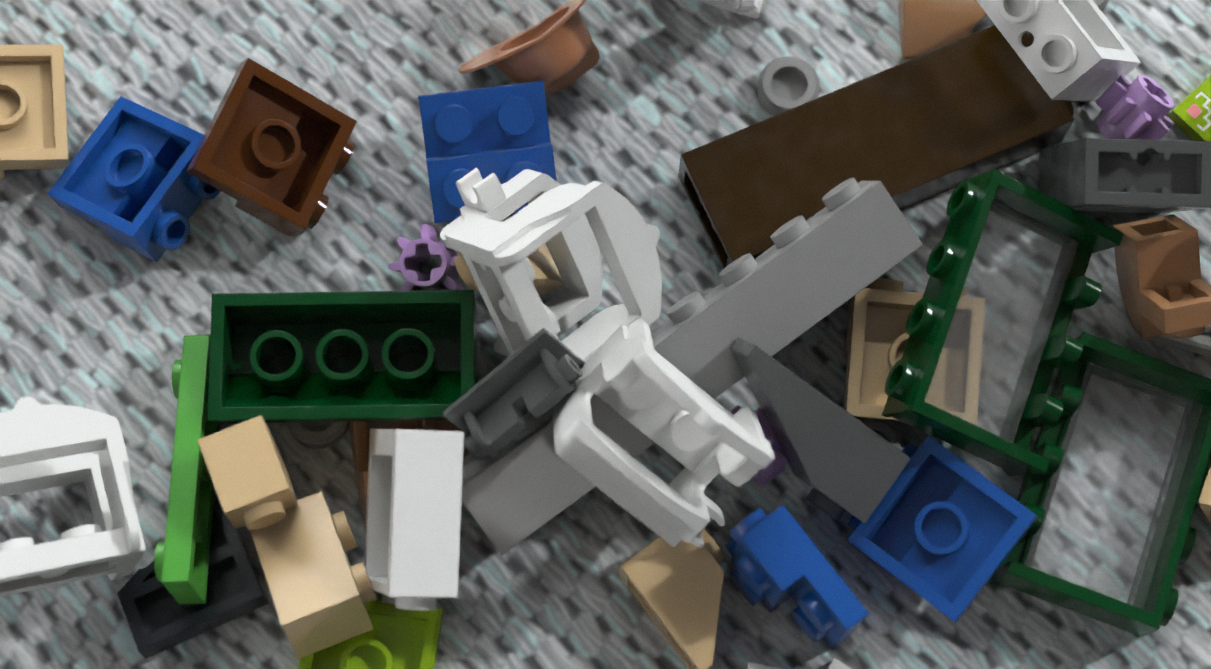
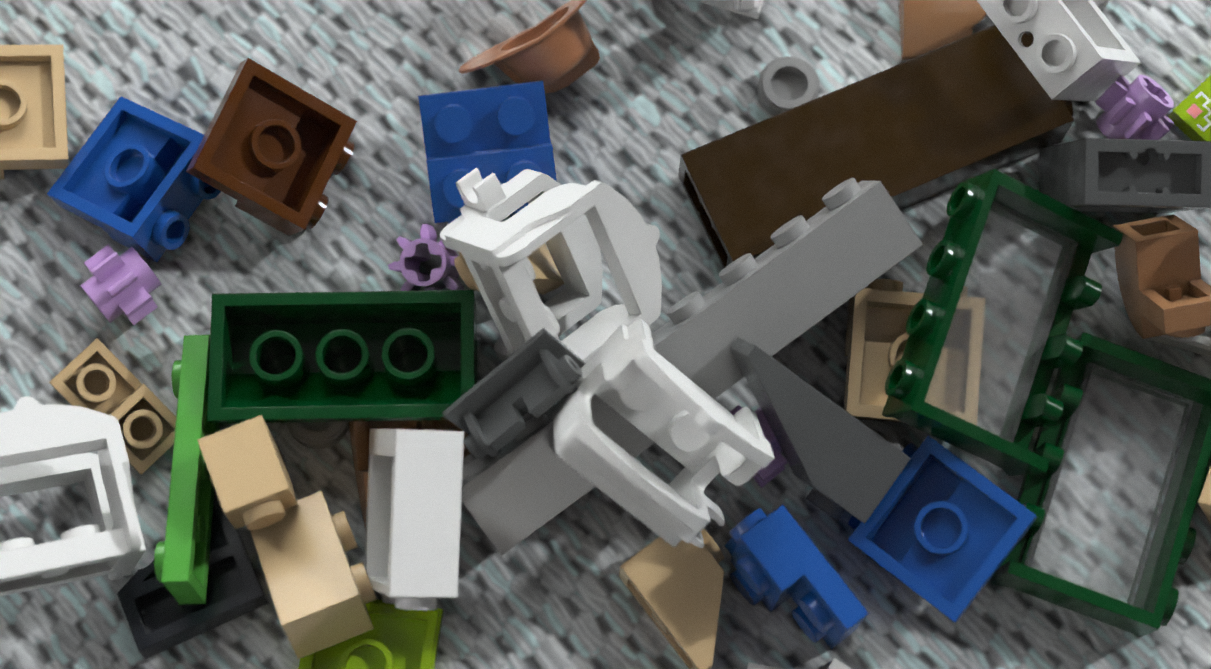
none -> tan slope [49,338,176,475]
none -> lavender gear [80,244,161,325]

